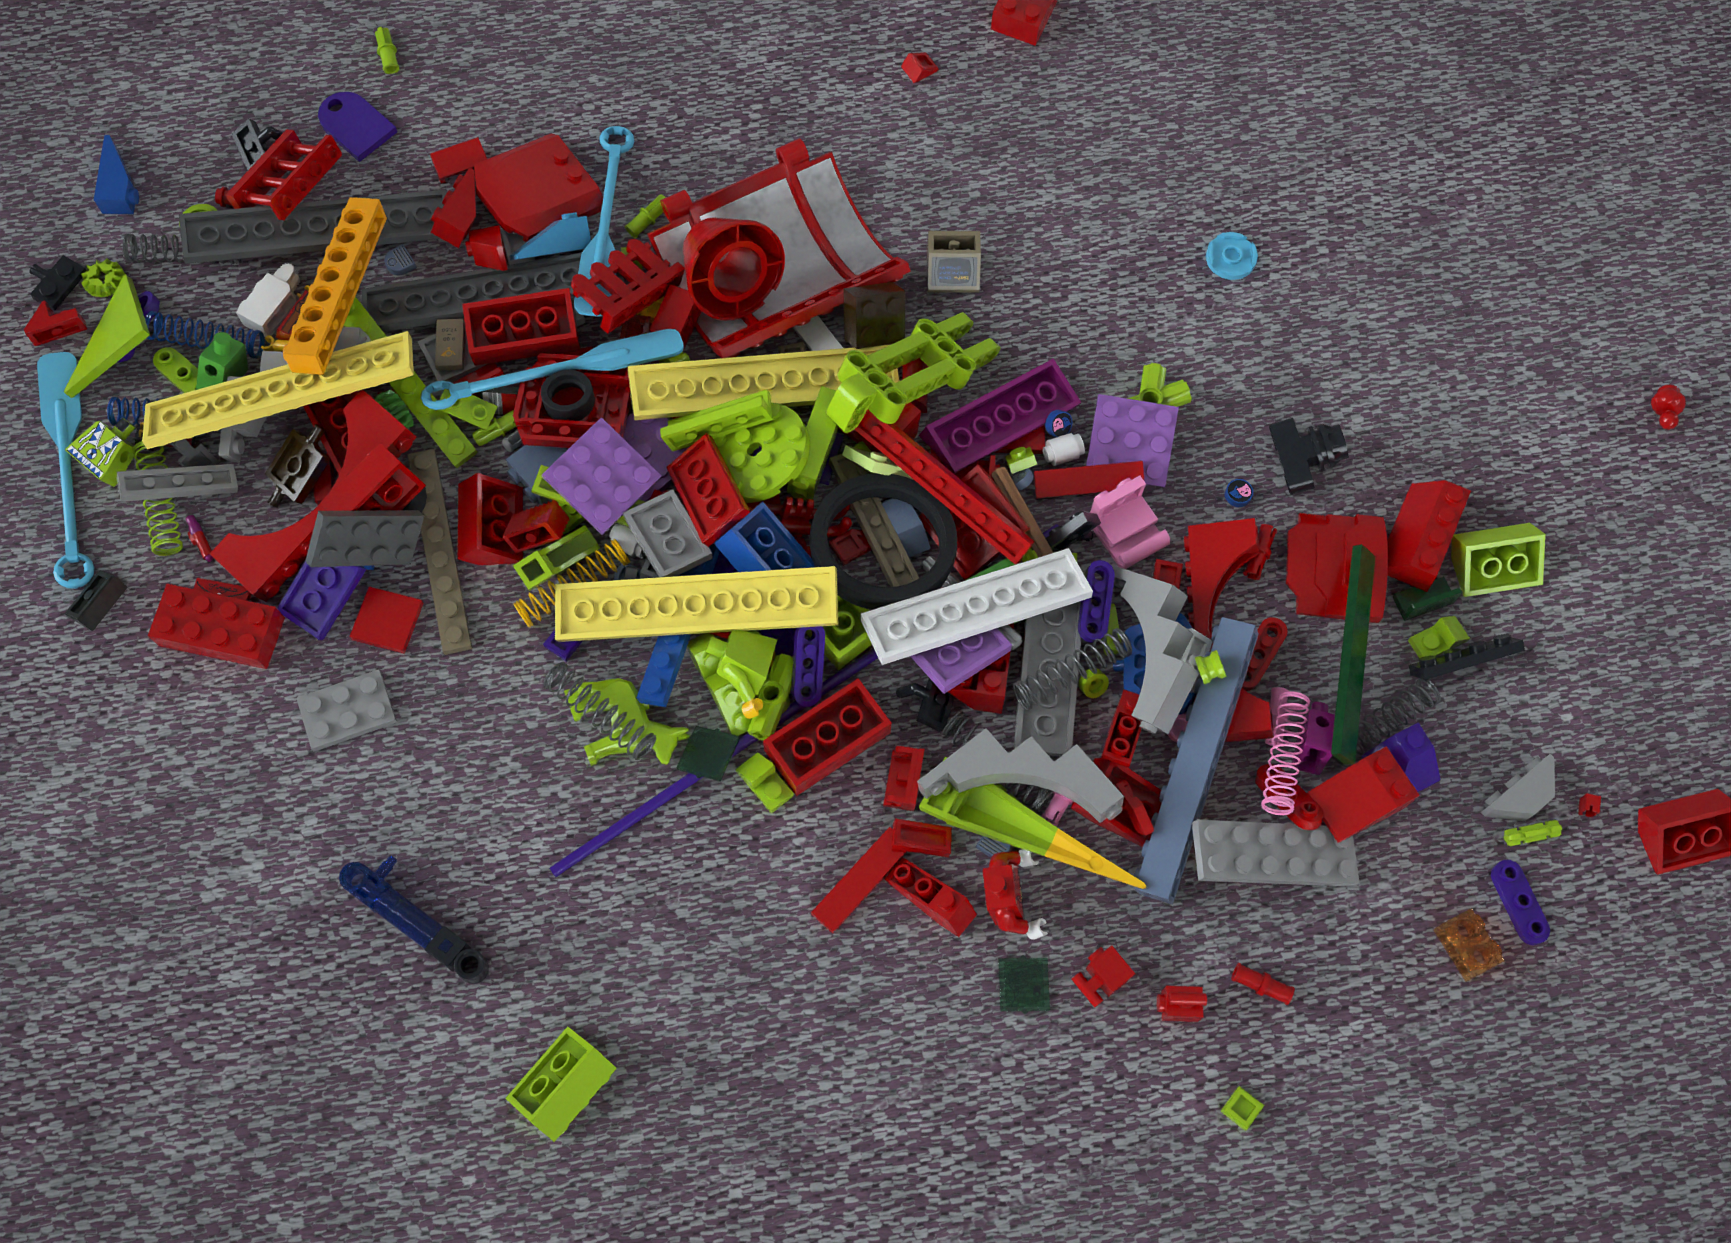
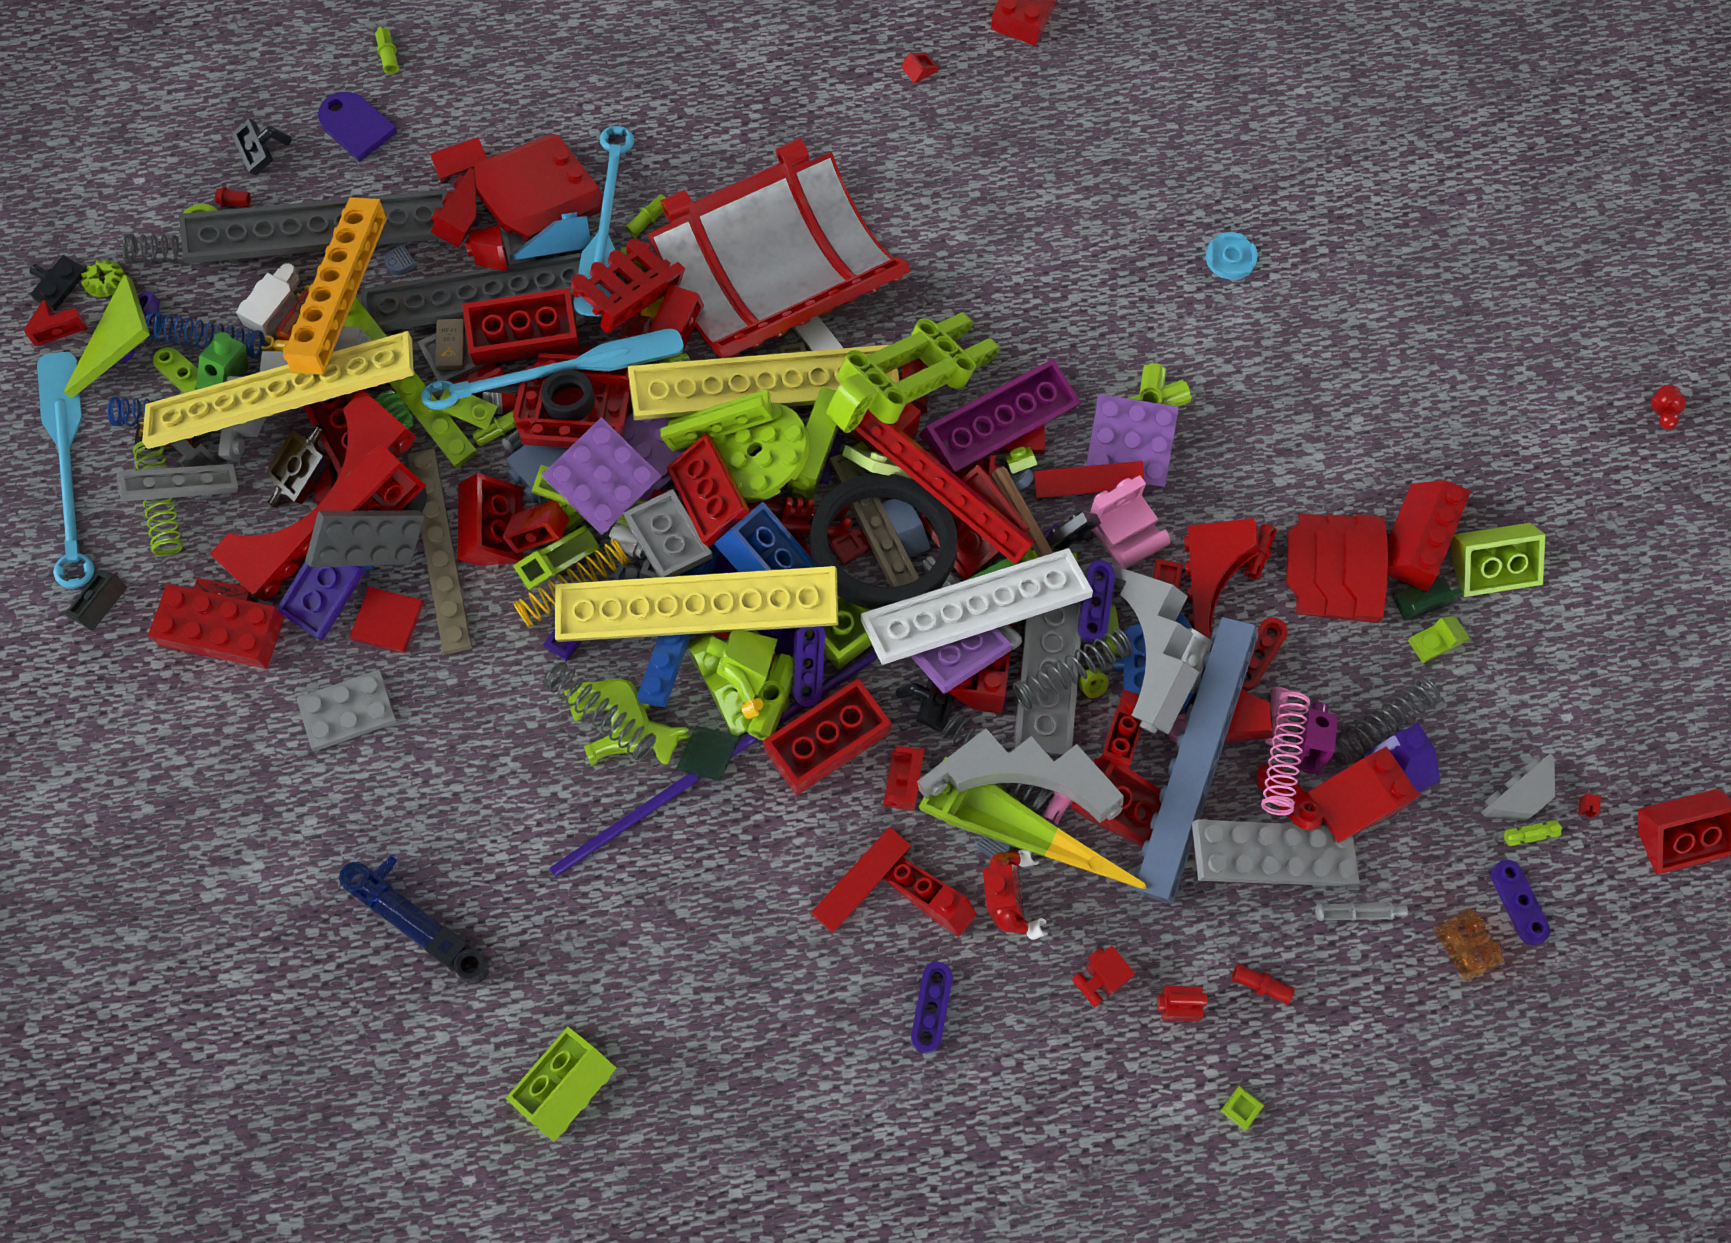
lime torso [65,417,137,487] -> none
blue slope [94,135,139,214] -> none
piece [185,515,213,562] -> none
red fence [226,129,342,220] -> none
red cone [683,217,785,321] -> none
lime slope [735,752,794,814] -> none
dark brown brick [844,282,905,349] -> none
red tile [892,818,952,858] -> none
slope [927,231,981,293] -> none
clear green piece [998,955,1050,1014] -> none
white brick [1043,433,1085,466] -> none
tile [1045,410,1073,437] -> none
red tile [1114,779,1154,836] -> none
lime wheel [1195,650,1227,685] -> none
tile [1225,479,1253,507] -> none
black beam [1269,418,1349,495] -> none
dark green tile [1331,544,1376,765] -> none
black plate [1409,634,1525,680] -> none
none -> dark purple plate [911,962,953,1054]
none -> light grey piece [1315,902,1408,921]

